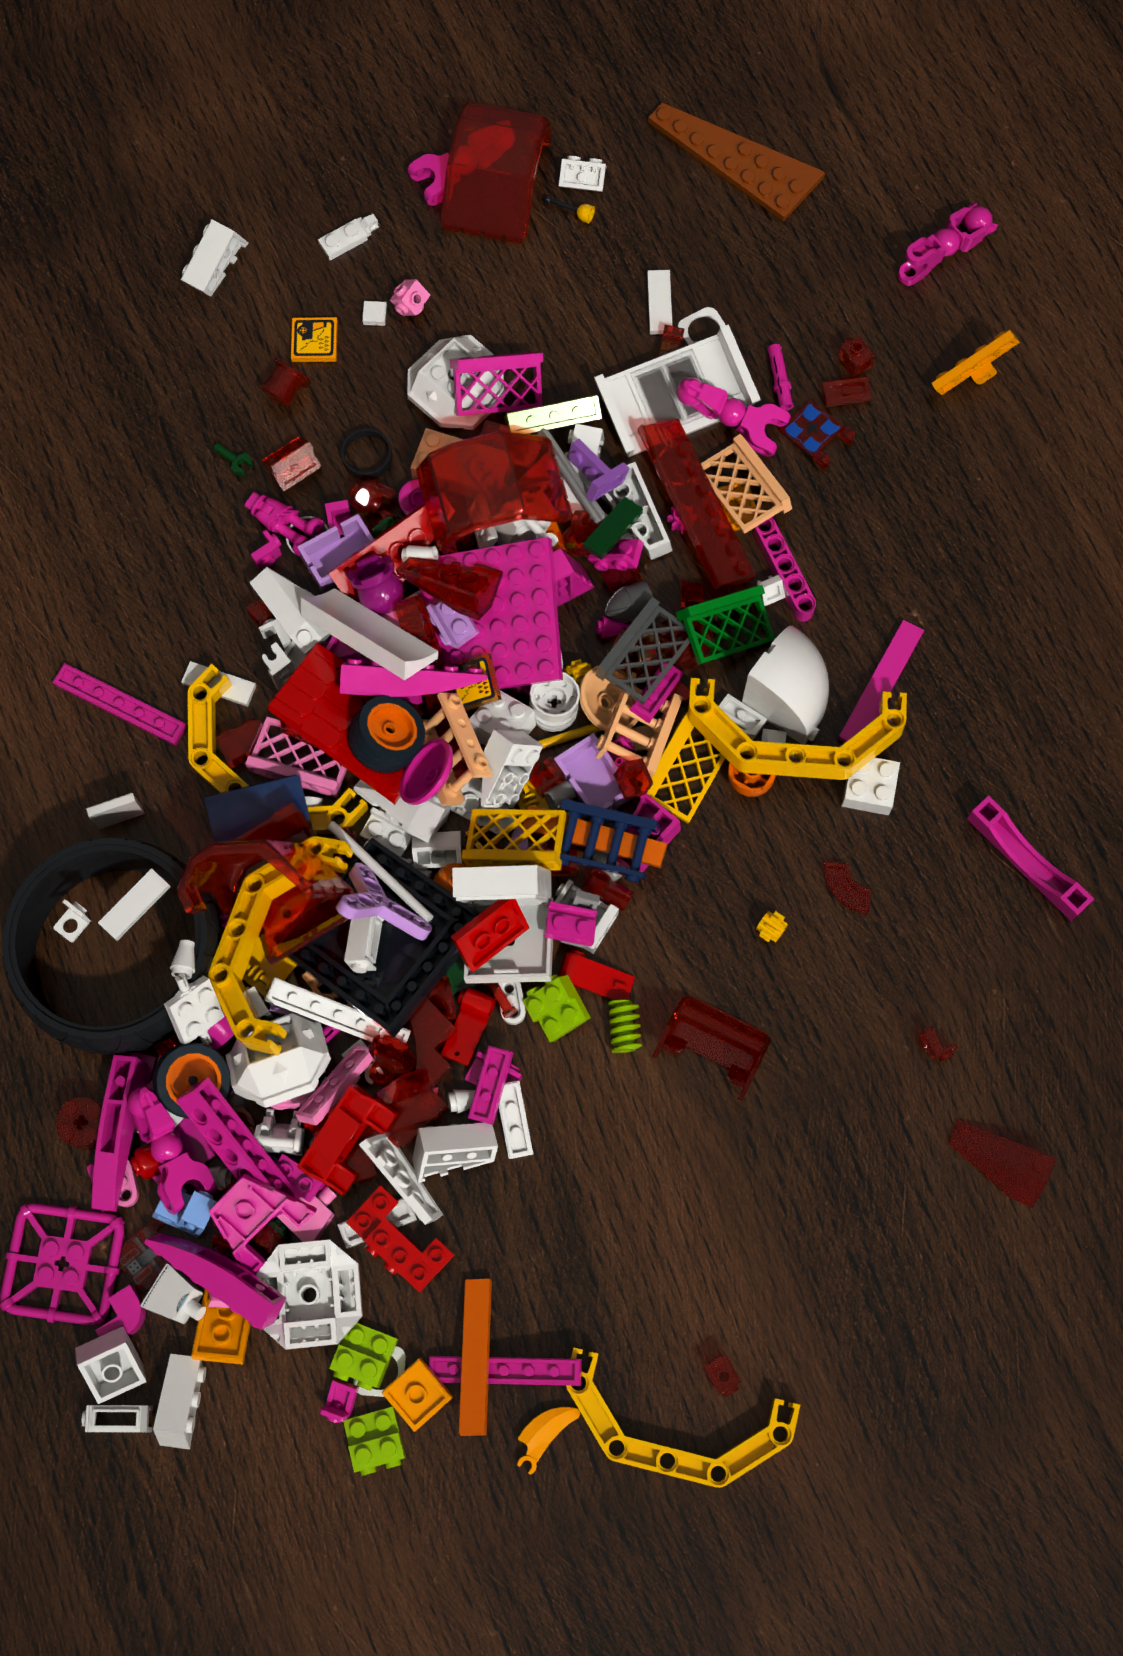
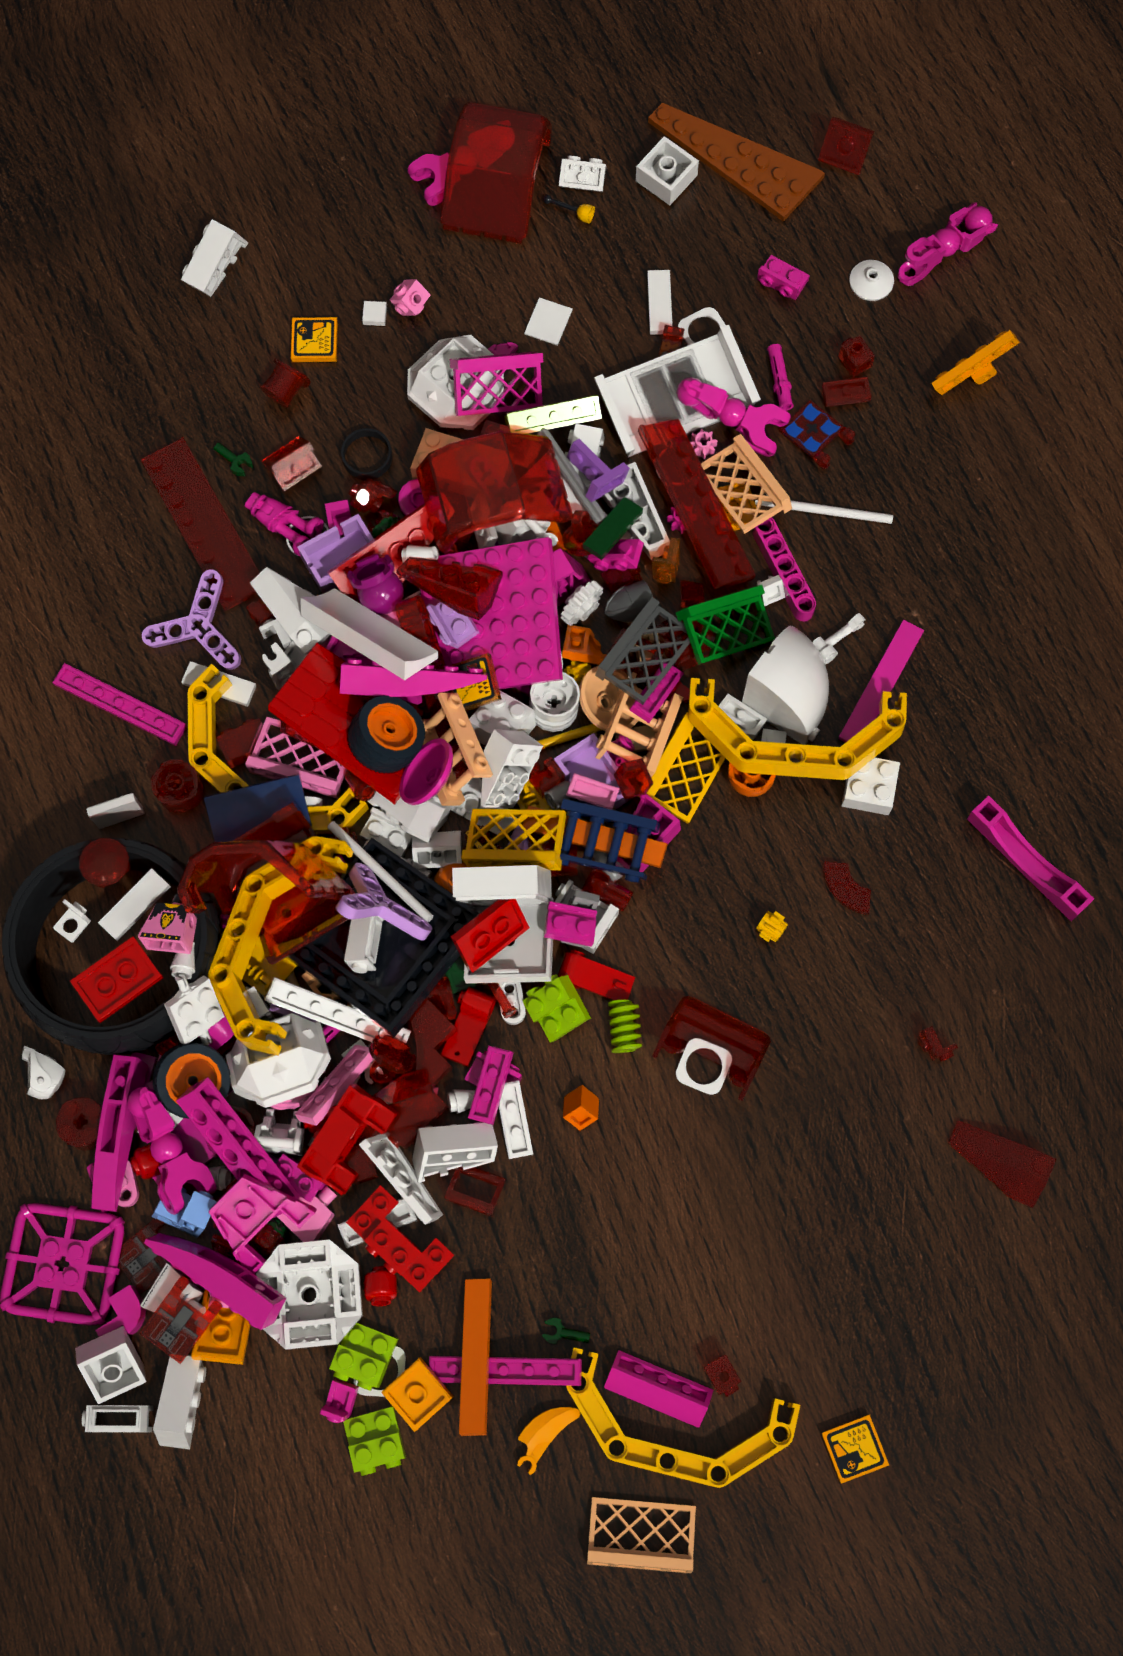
dark pink bracket [250,530,282,570] -> none
white hinge [318,214,379,260] -> none
dark pink cone [596,616,631,639] -> none
none -> white helmet [22,1046,65,1099]
none -> red plate [70,936,163,1023]
none -> clear red dish [79,838,130,888]
none -> bright pink torso [138,894,197,954]
none -> clear red flag [139,1276,223,1364]
none -> clear red plate [140,437,259,611]
none -> lavender piece [142,570,241,670]
none -> clear red brick [151,759,203,813]
none -> clear red cone [345,771,376,801]
none -> red head [364,1266,397,1306]
none -> clear red tile [444,1166,506,1217]
none -> dark pink tile [488,342,518,355]
none -> white window [524,297,573,346]
none -> dark green bar [542,1318,590,1345]
none -> white gear [560,580,604,626]
none -> orange wing [562,625,607,665]
none -> orange panel [563,1085,599,1131]
none -> bright pink tile [566,773,620,810]
none -> light nougat fence [587,1497,696,1574]
none -> dark pink panel [604,1350,714,1427]
none -> white brick [636,136,699,205]
none -> clear orange bracket [652,537,680,584]
none -> white piece [676,1038,732,1095]
none -> bright pink gear [689,429,718,460]
none -> white piece [755,500,893,524]
none -> dark pink bracket [757,255,810,300]
none -> white brick [812,613,866,665]
none -> clear red tile [818,116,874,175]
none -> tile [821,1415,889,1484]
none -> white dish [849,260,894,301]

